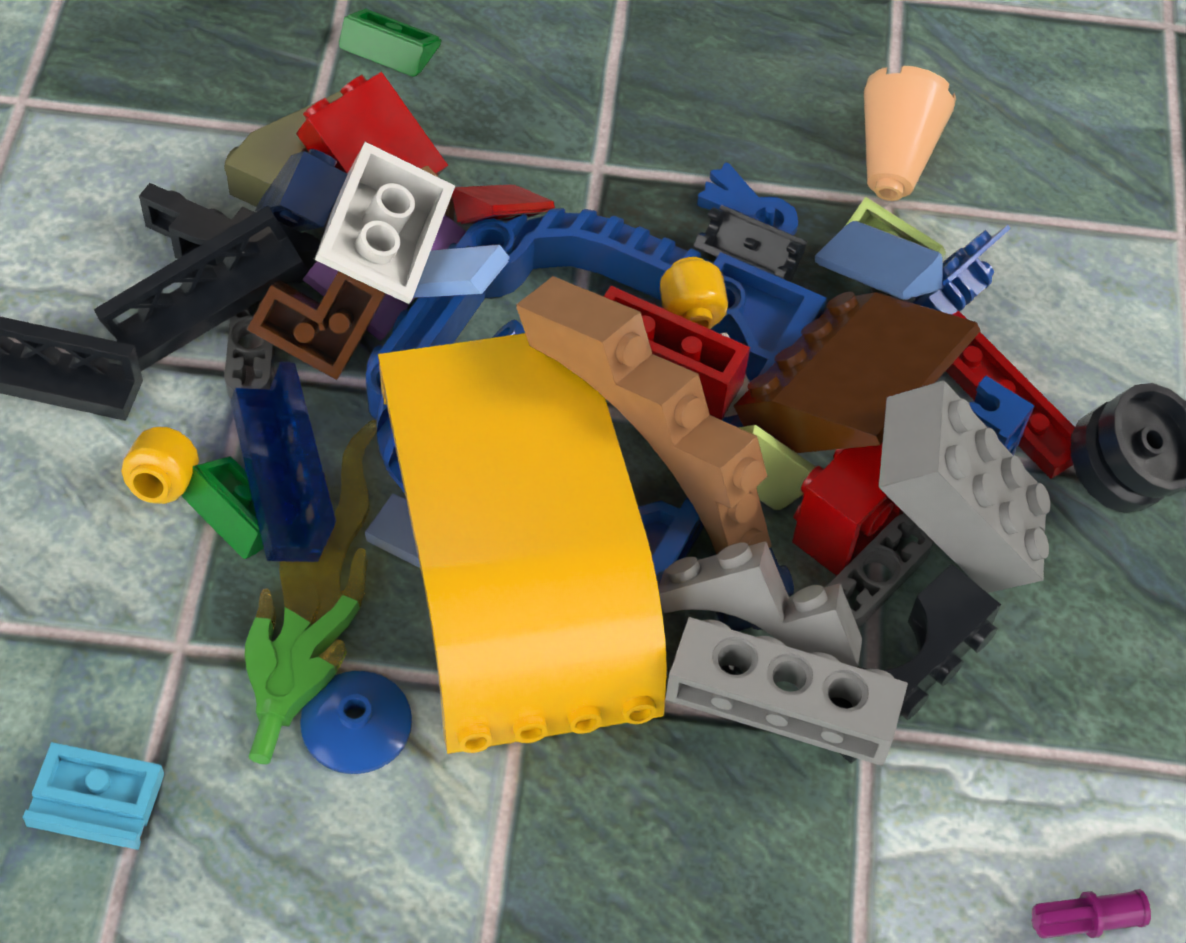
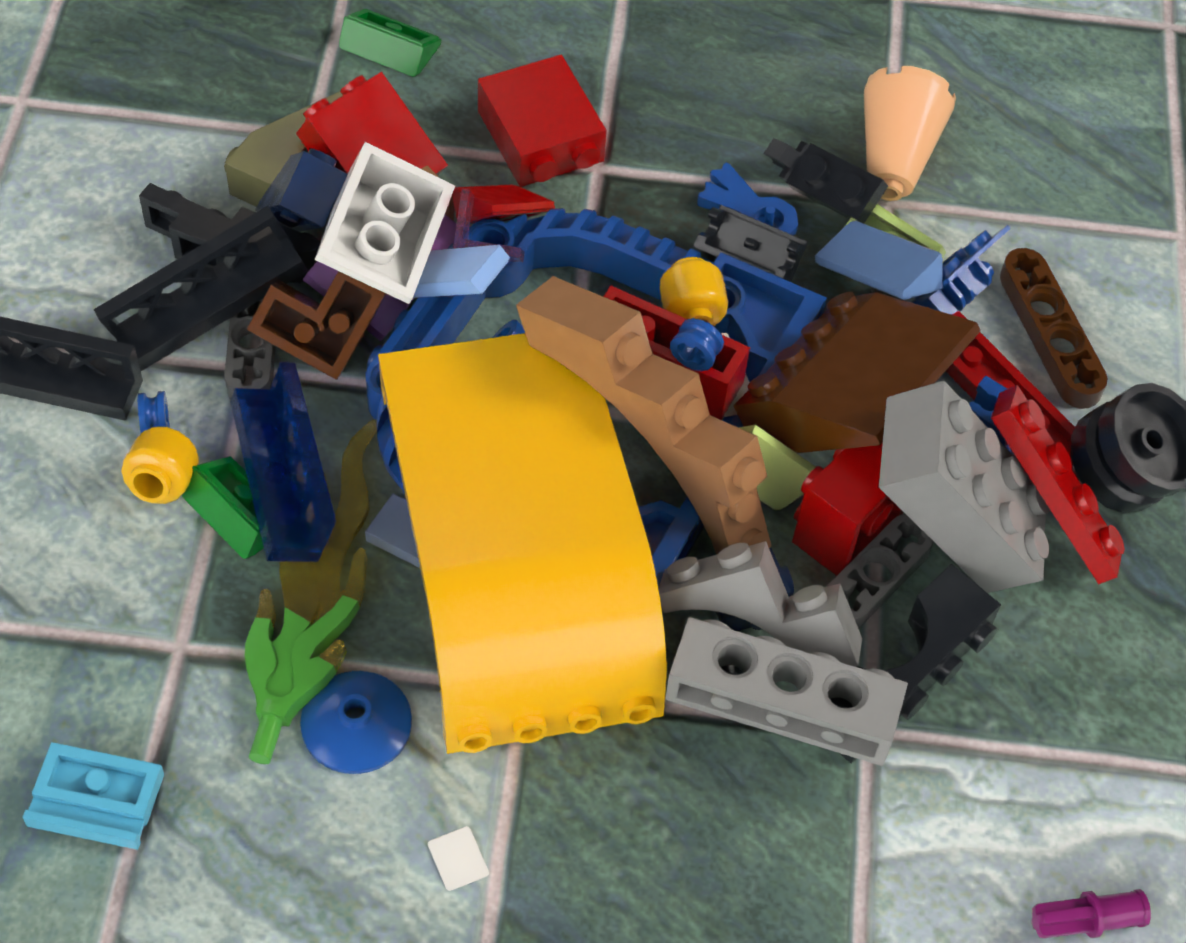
none -> blue bush [137,391,170,433]
none -> white sticker [428,826,489,891]
none -> clear pink bracket [453,188,525,263]
none -> red brick [478,54,607,187]
none -> blue bush [670,318,724,371]
none -> black hinge [764,138,888,223]
none -> red plate [991,385,1125,585]
none -> reddish brown beam [1000,248,1108,409]

